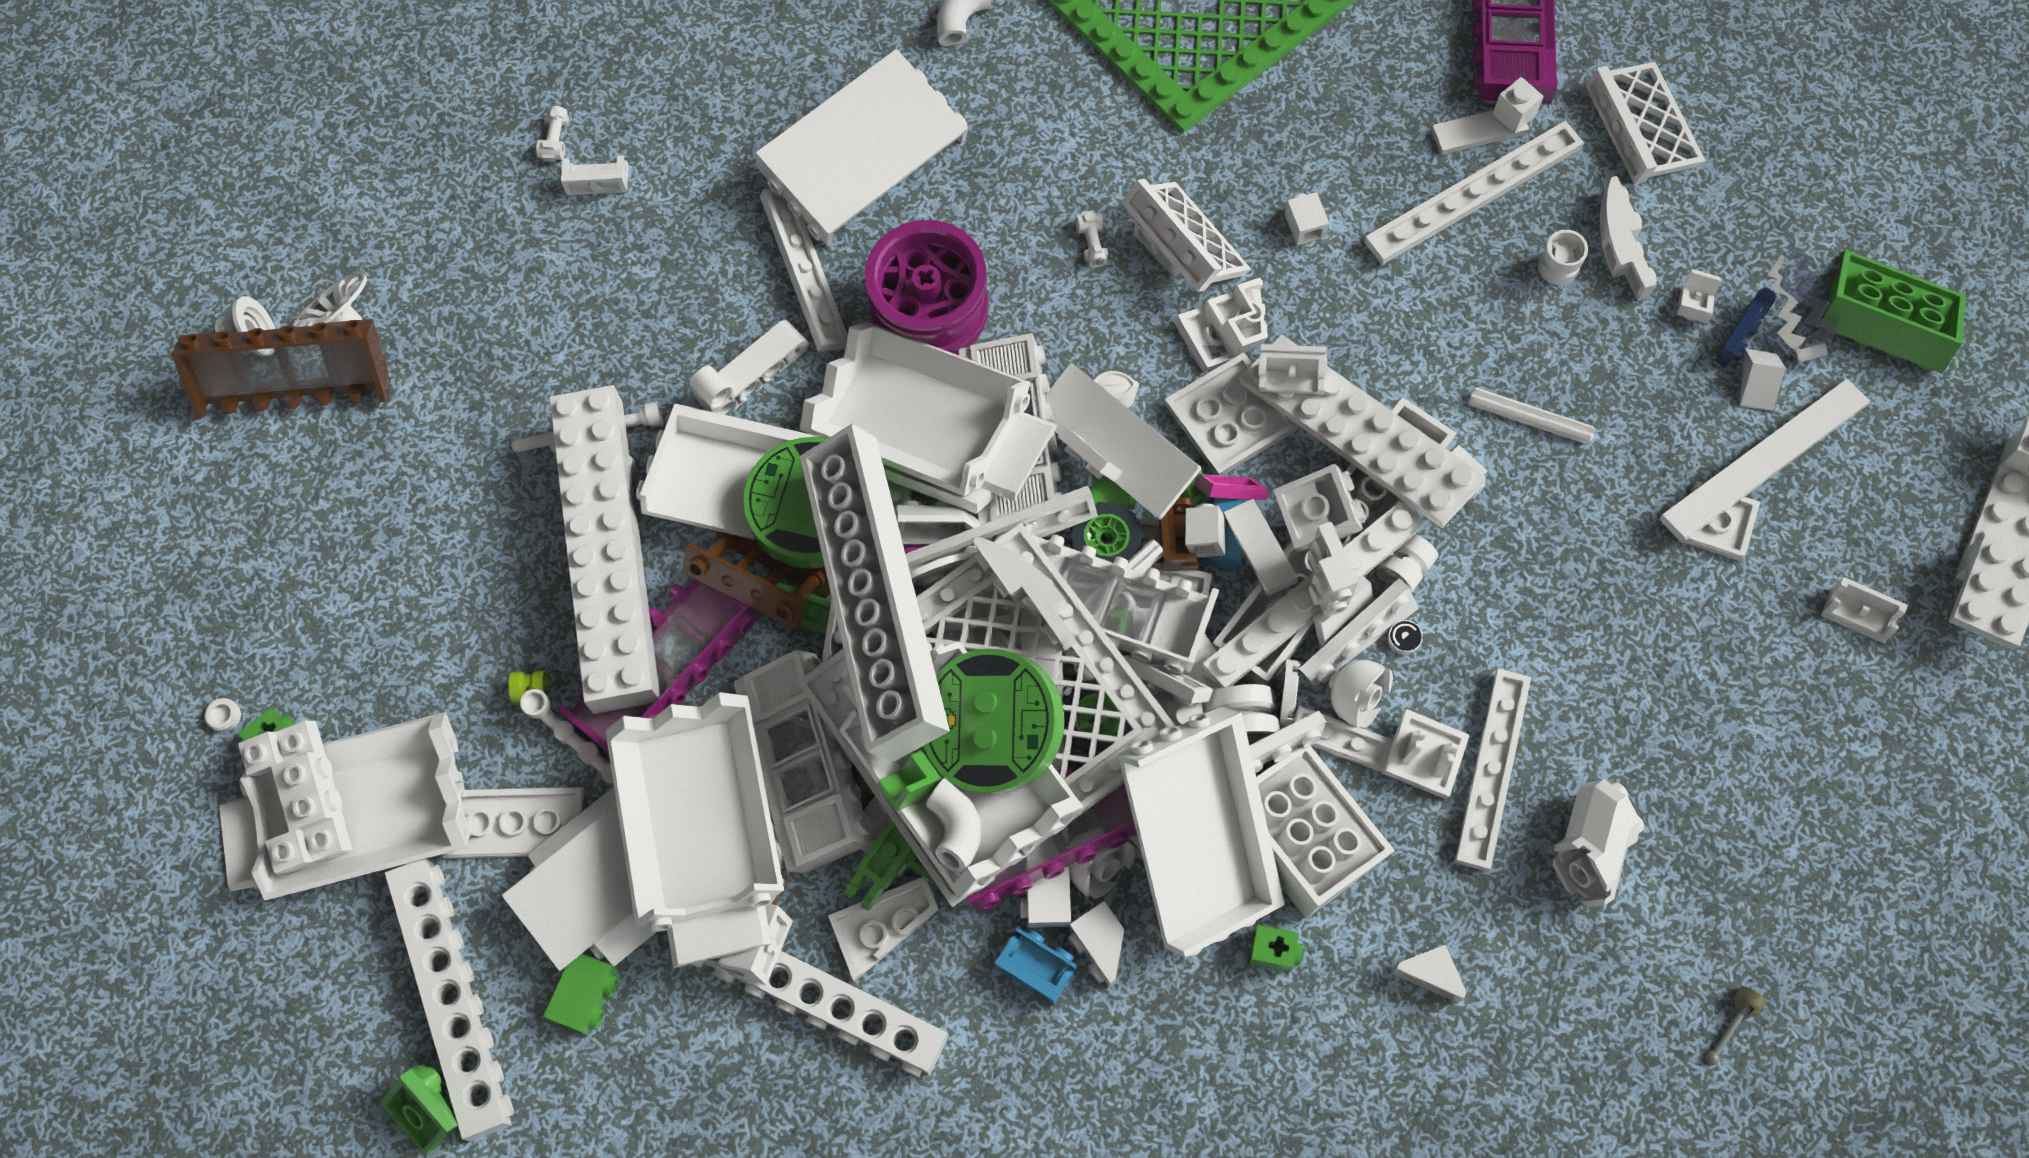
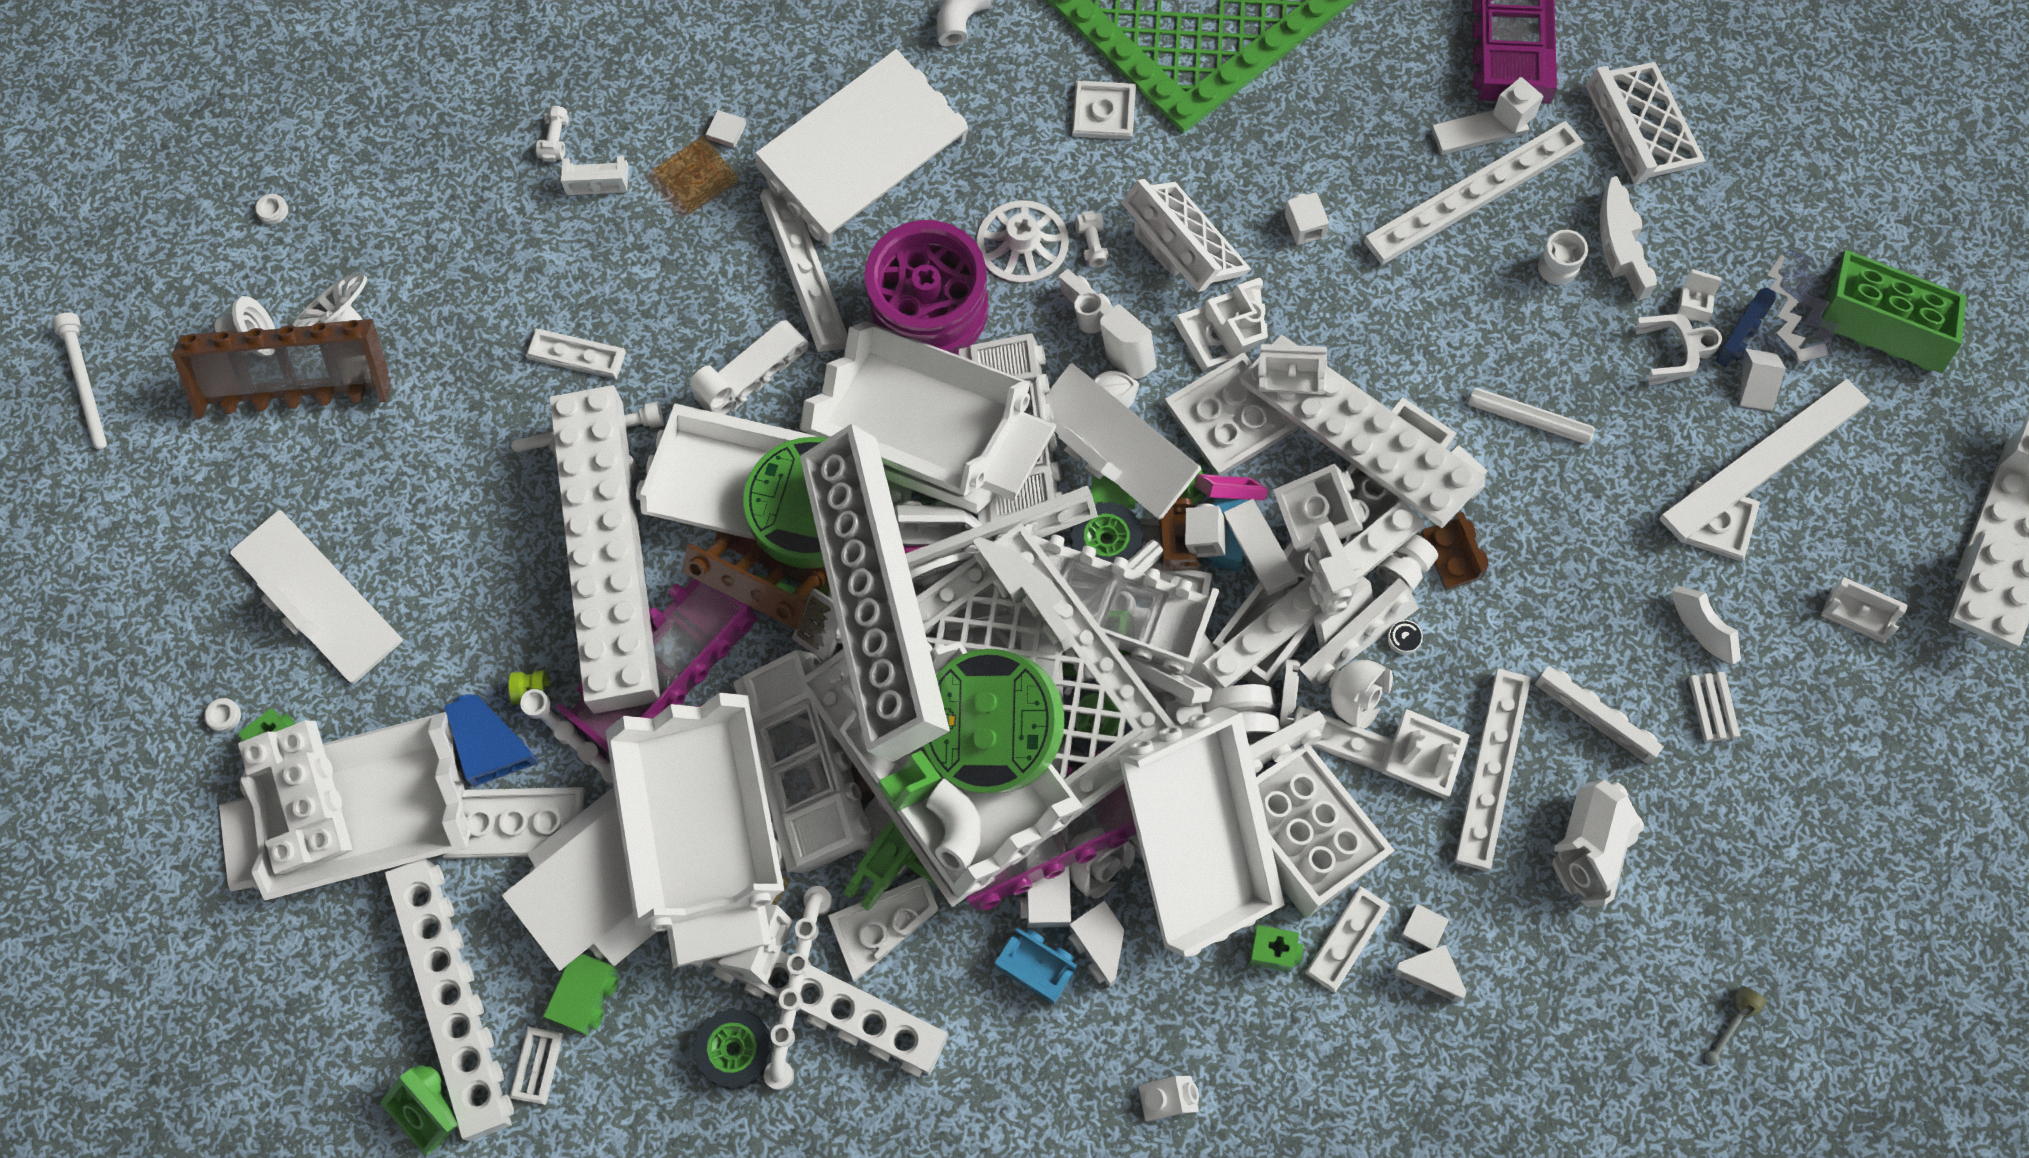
none -> white piece [52,313,107,450]
none -> white bracket [230,510,403,684]
none -> white tile [255,194,288,224]
none -> blue slope [445,694,539,787]
none -> white tile [509,1027,563,1105]
none -> white tile [526,328,626,380]
none -> clear orange tile [654,136,739,214]
none -> black wheel [693,1008,774,1090]
none -> white tile [706,110,746,148]
none -> white bar [764,886,833,1090]
none -> piece [792,589,841,661]
none -> white wheel [977,200,1069,283]
none -> white plate [1058,269,1157,379]
none -> white tile [1072,81,1136,140]
none -> white bracket [1138,1076,1199,1121]
none -> white tile [1305,886,1390,994]
none -> white tile [1401,904,1449,951]
none -> reddish brown bracket [1421,512,1489,591]
none -> white plate [1535,666,1664,764]
none -> white piece [1635,314,1722,385]
none -> white tile [1671,586,1741,664]
none -> white tile [1689,672,1740,743]

